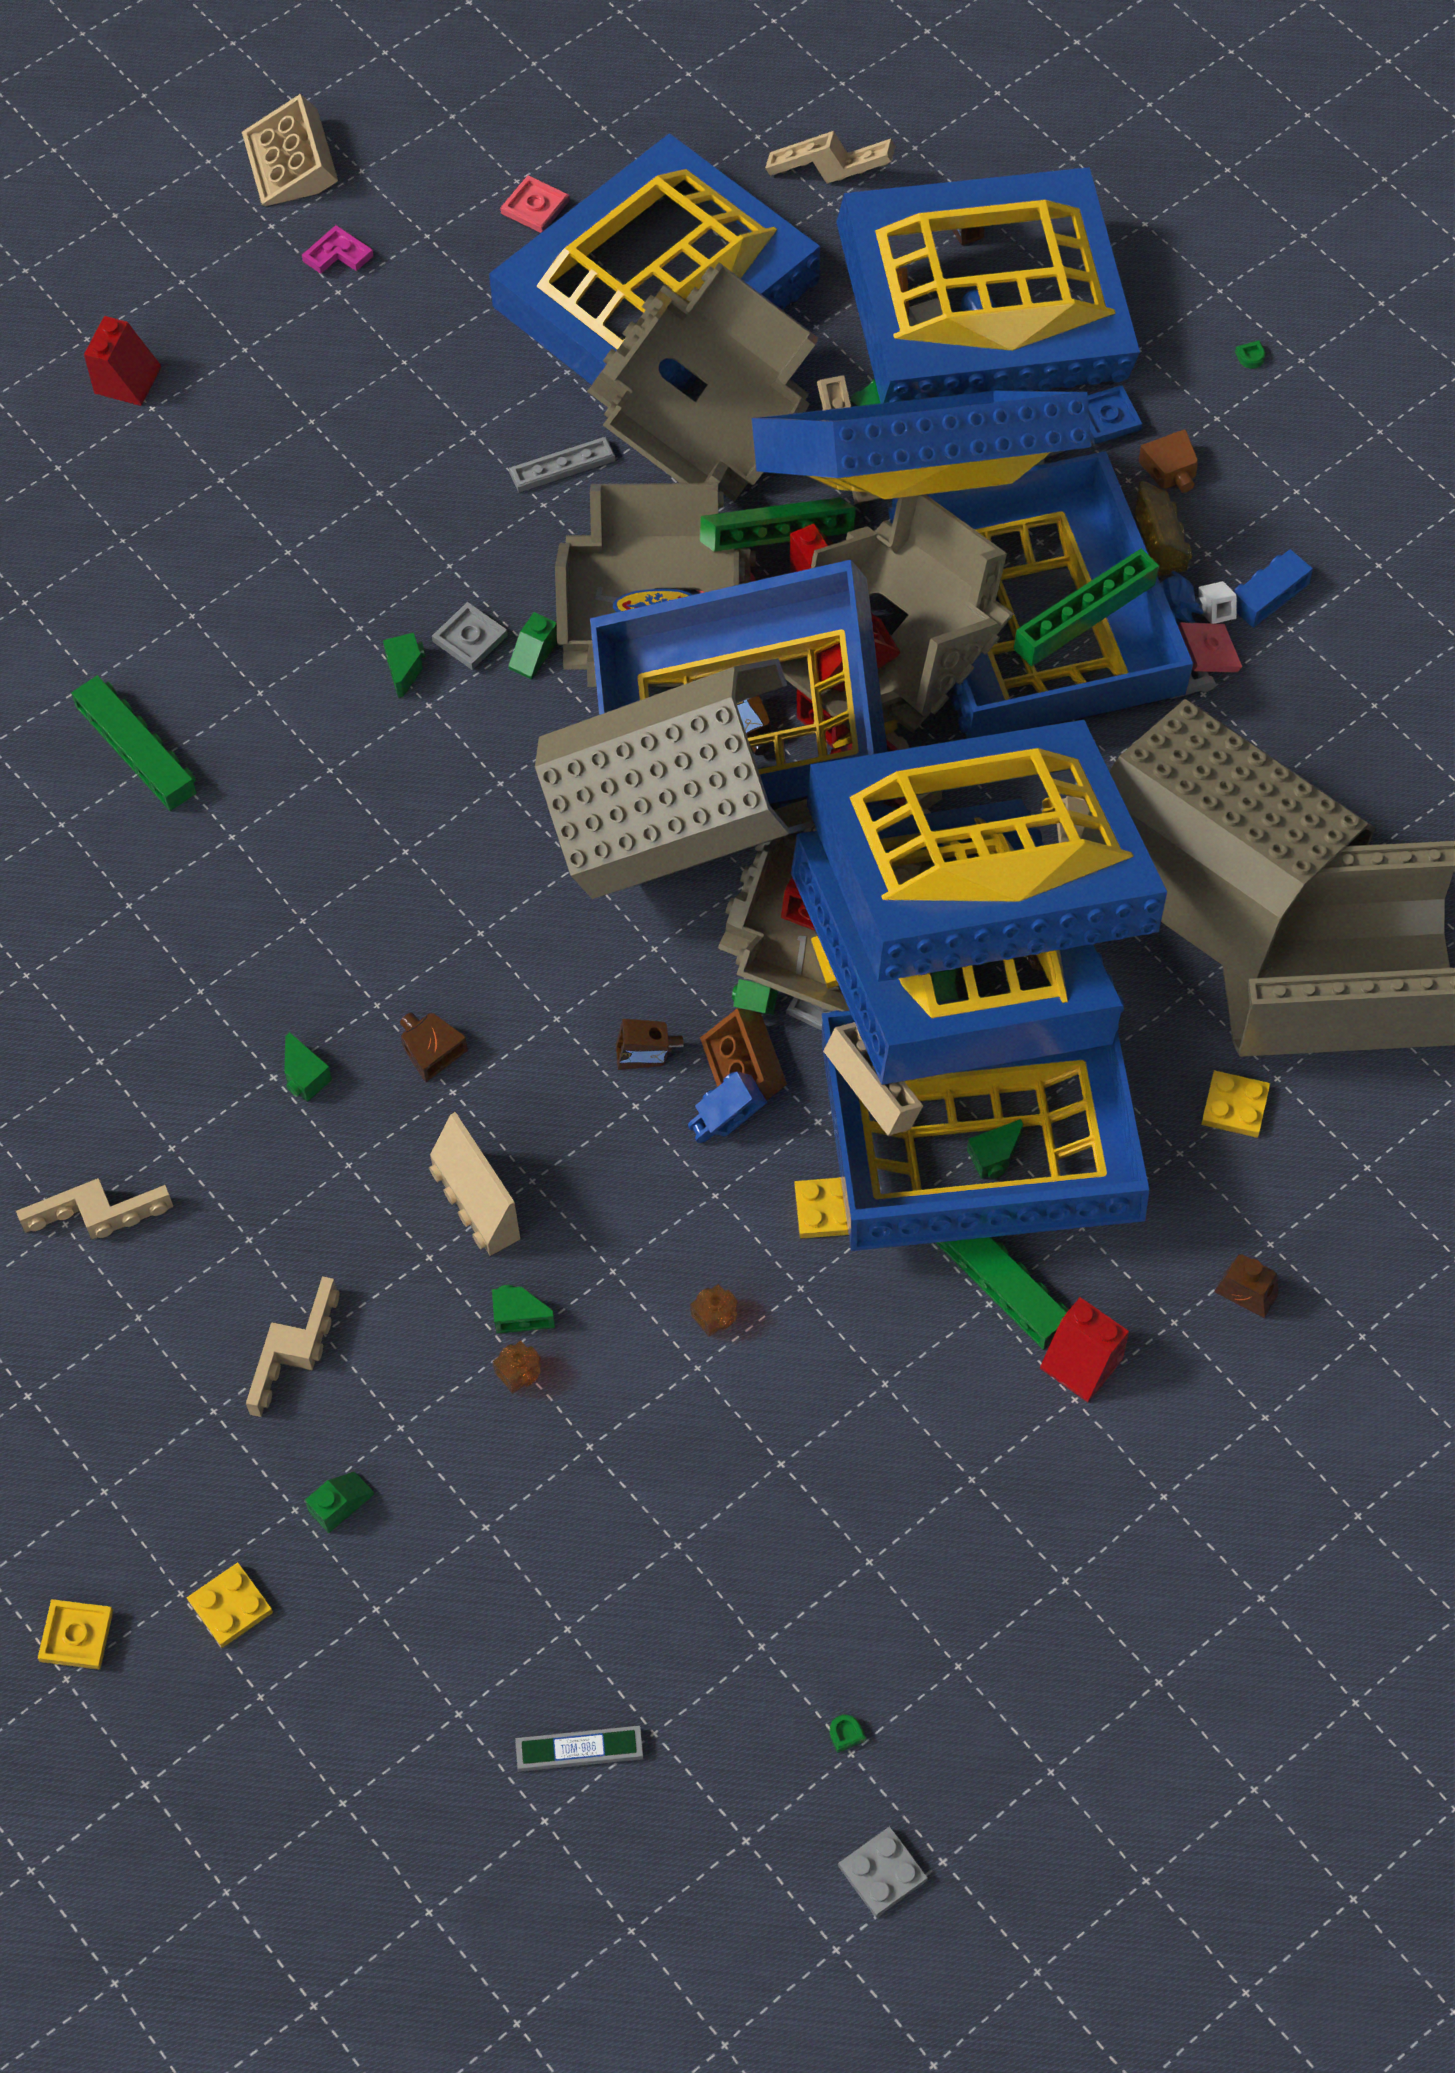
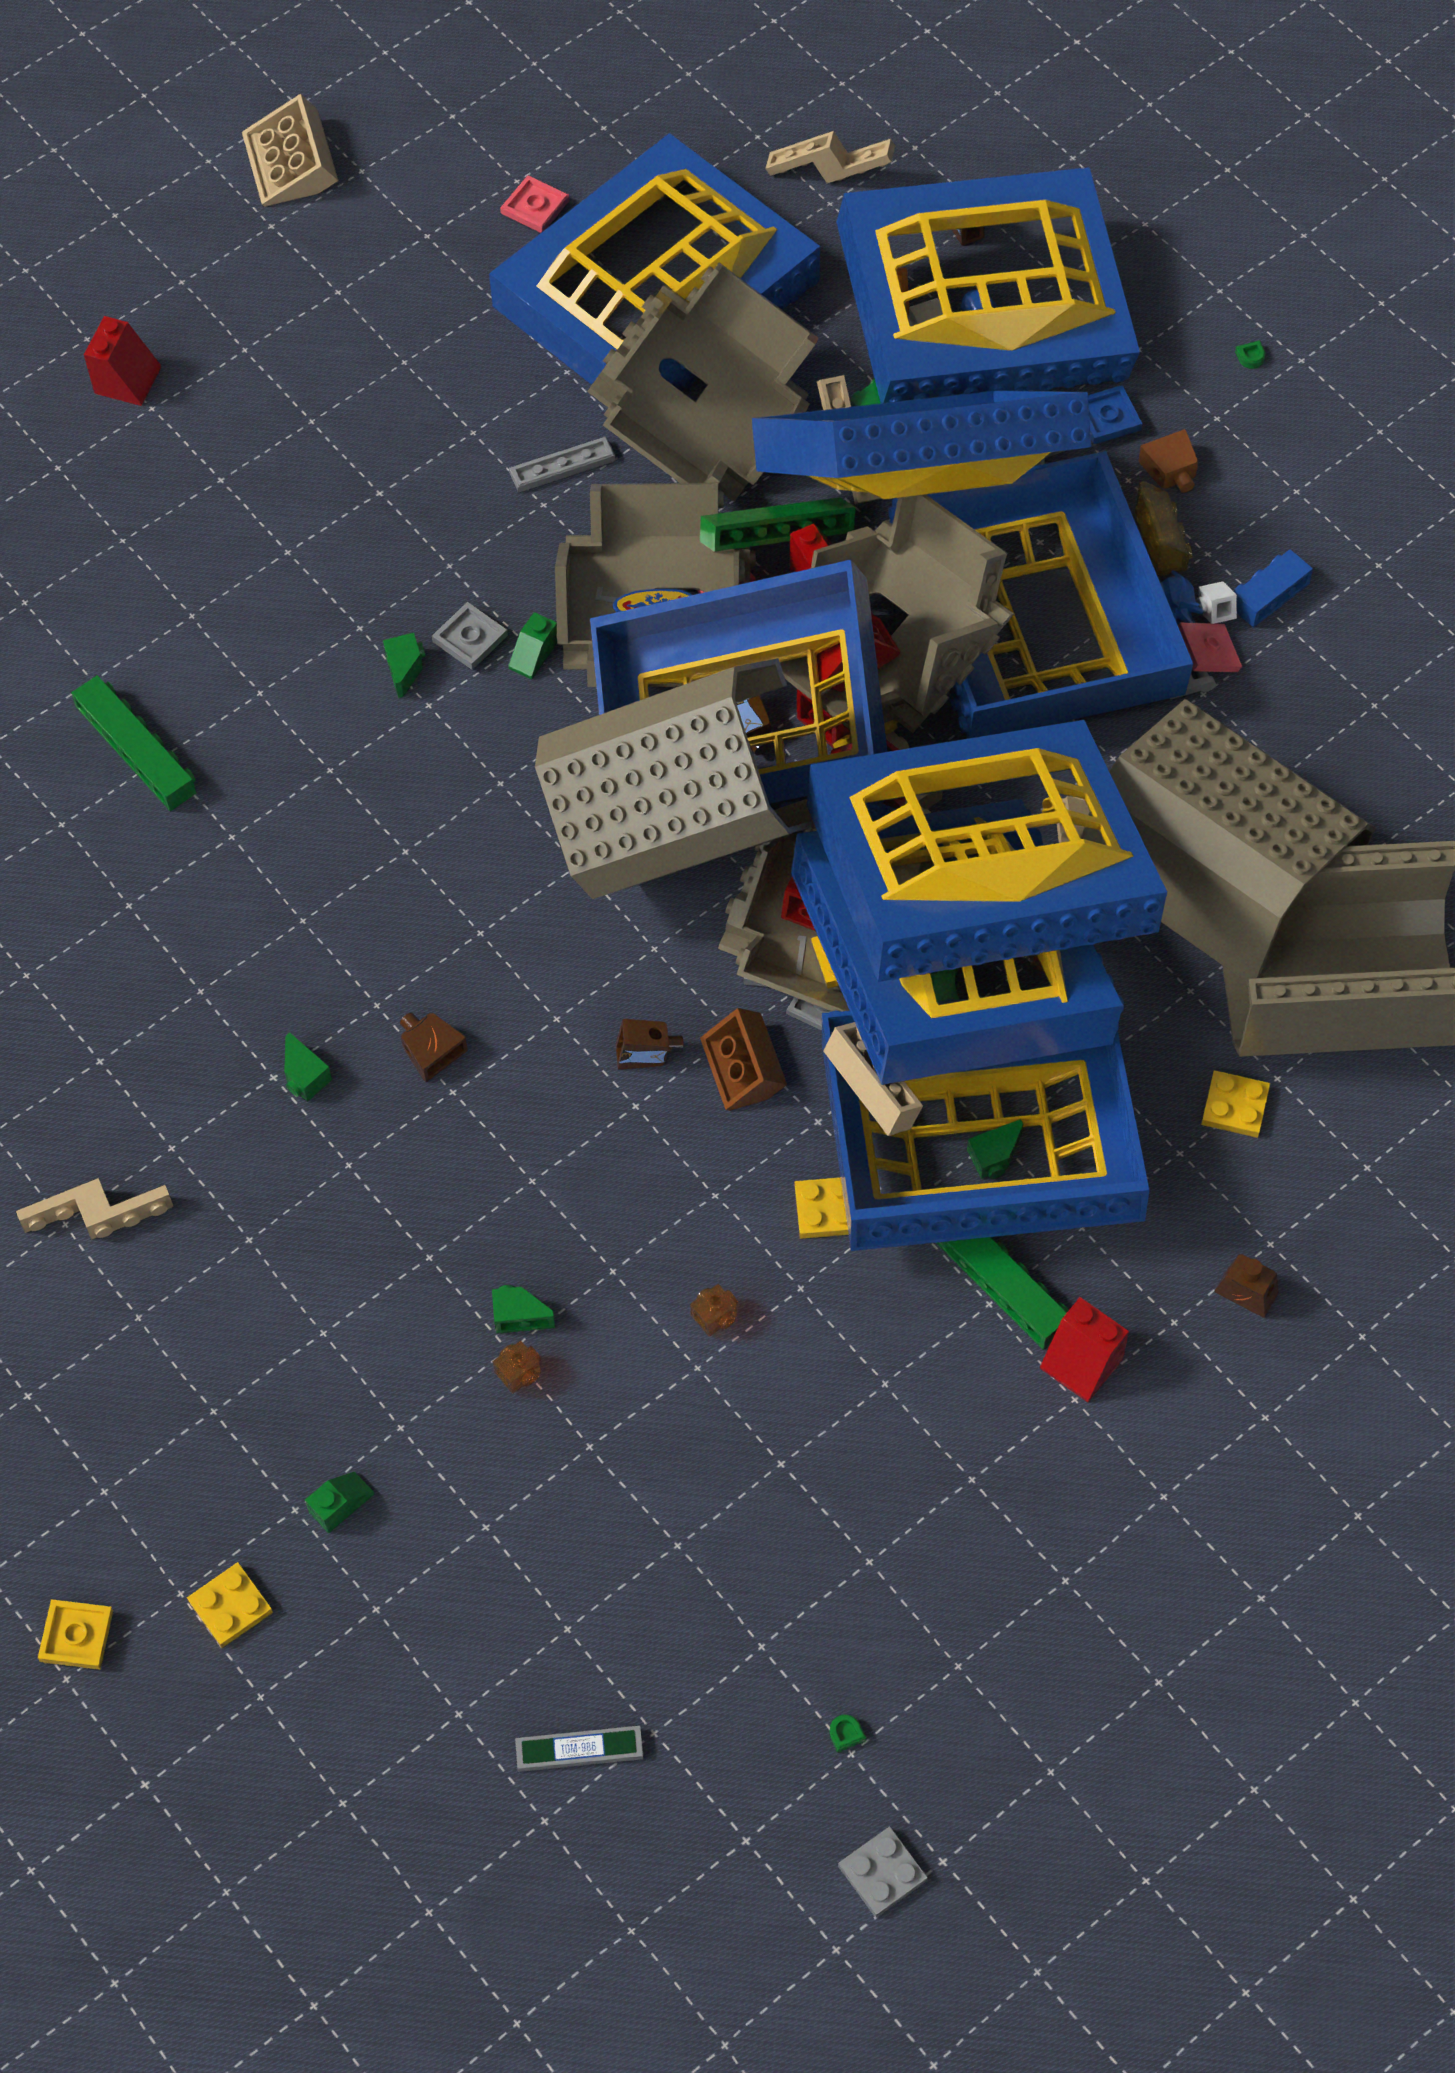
tan bracket [246,1277,340,1417] -> none
dark pink plate [302,225,373,274] -> none
tan slope [429,1112,520,1256] -> none
blue brick [688,1071,767,1143] -> none
green brick [732,979,778,1015] -> none
green brick [1014,548,1159,667] -> none

